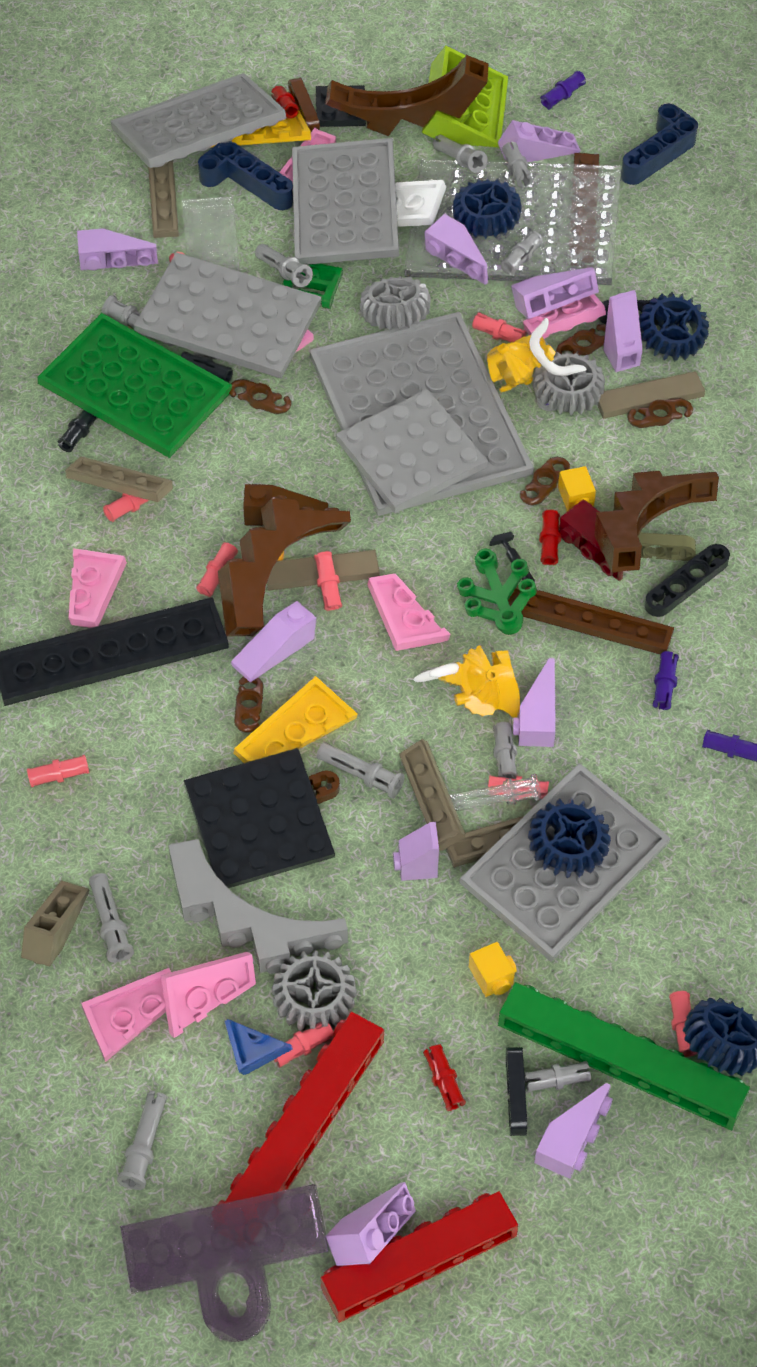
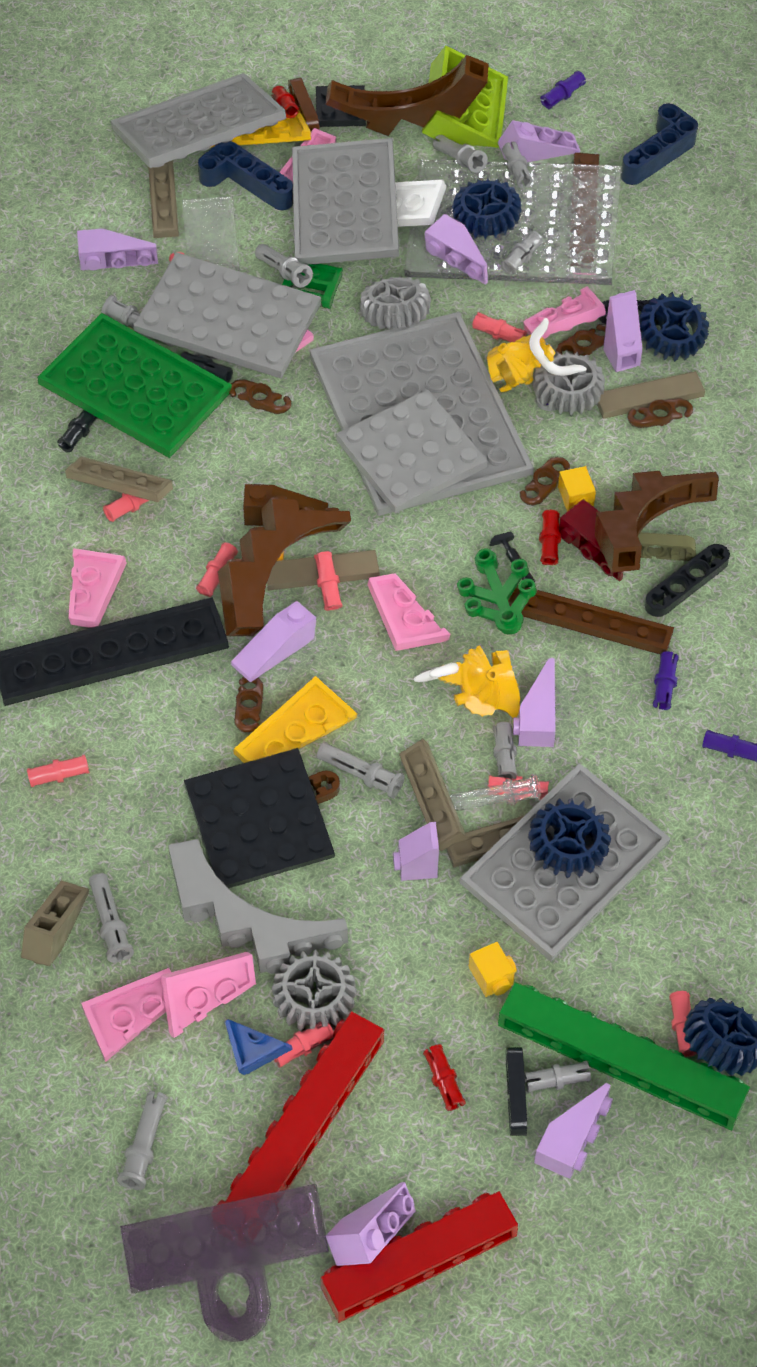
lavender slope [511,267,599,319] -> none

